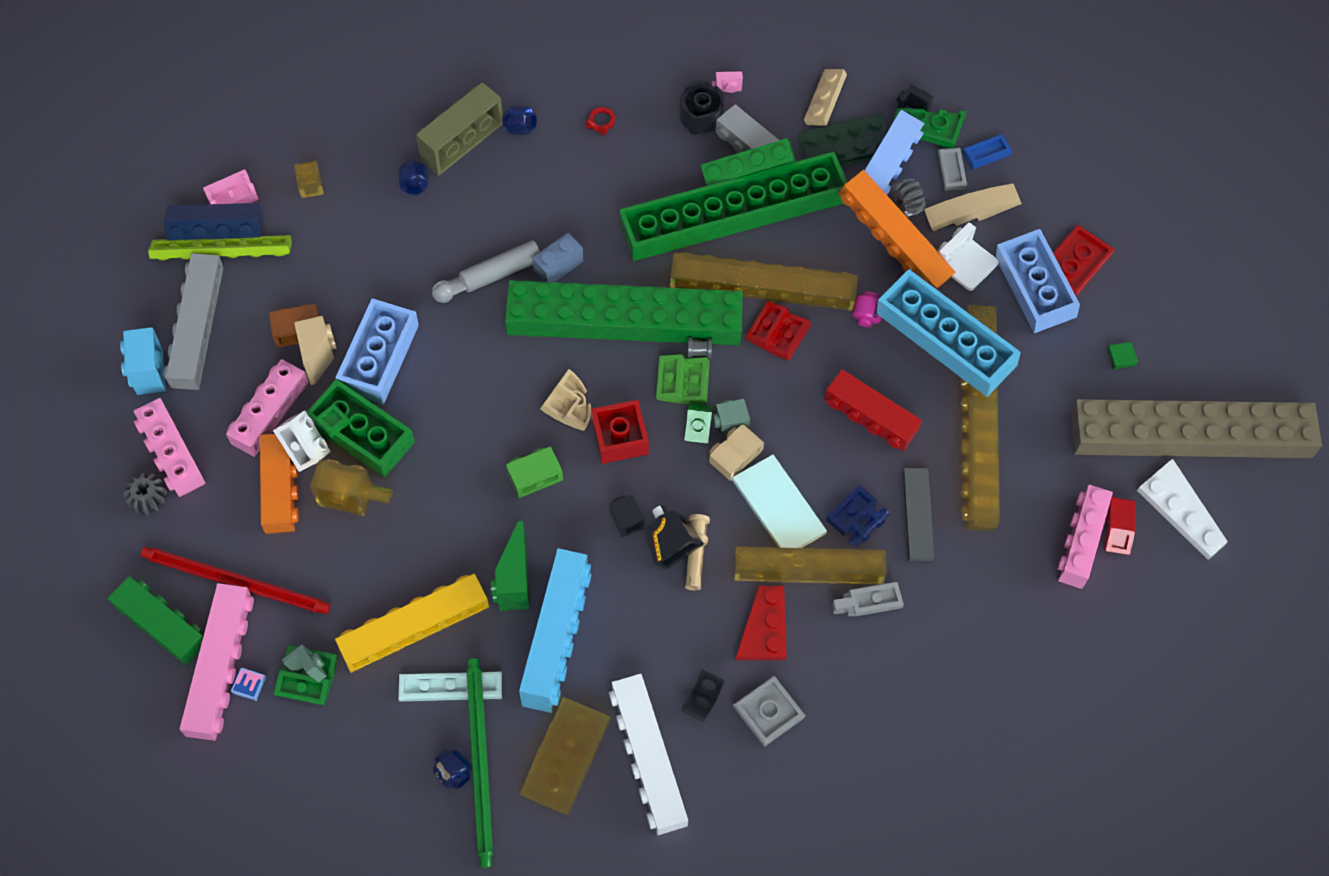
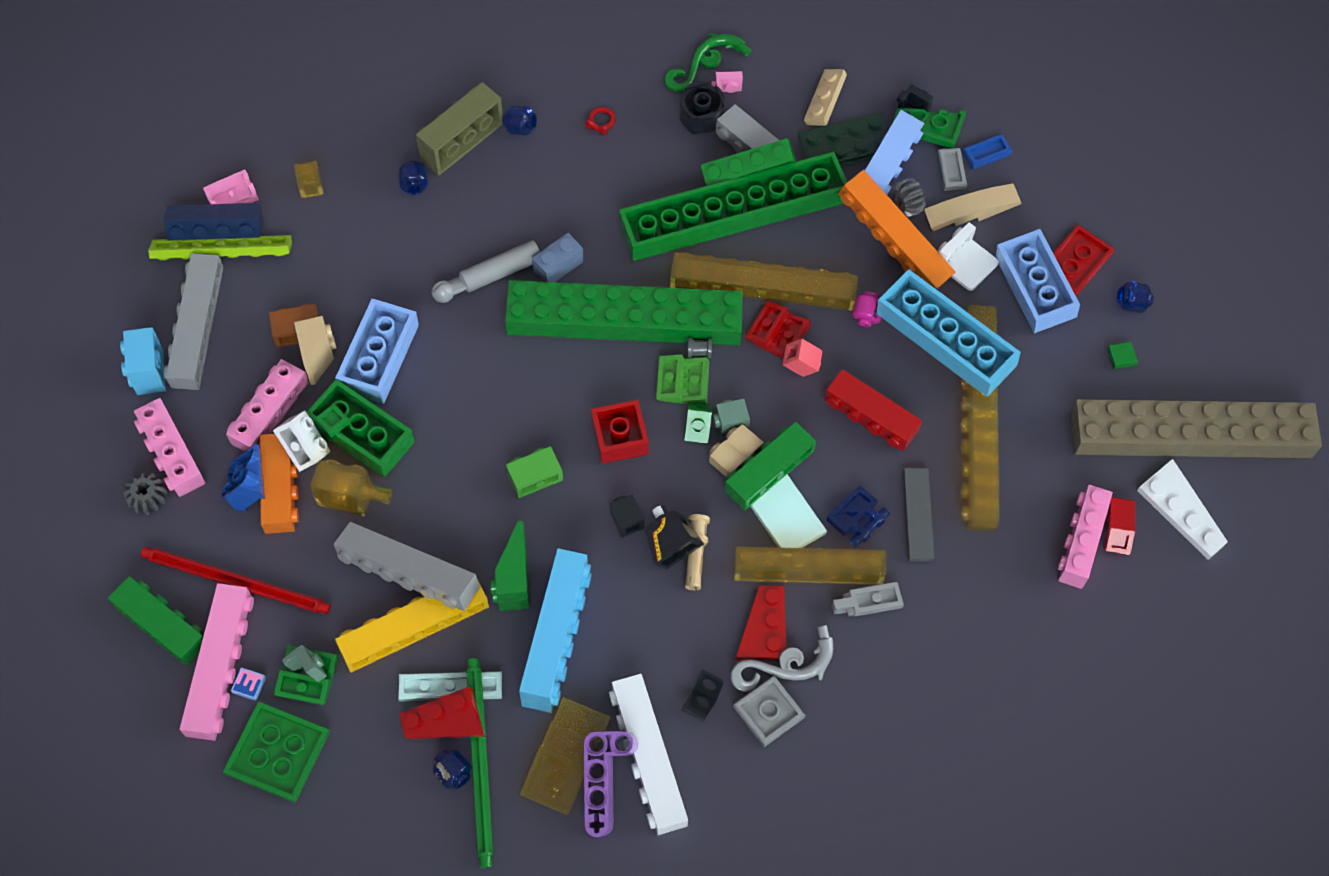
tan brick [540,369,591,431] -> none
none -> blue slope [221,444,265,512]
none -> green plate [223,701,330,804]
none -> light grey brick [334,522,480,611]
none -> red wing [399,687,485,740]
none -> medium lavender beam [584,731,638,837]
none -> green plant [664,33,751,92]
none -> green brick [724,422,816,511]
none -> light grey plant [730,625,834,692]
none -> coral brick [782,339,822,377]
none -> clear blue head [1116,281,1154,313]

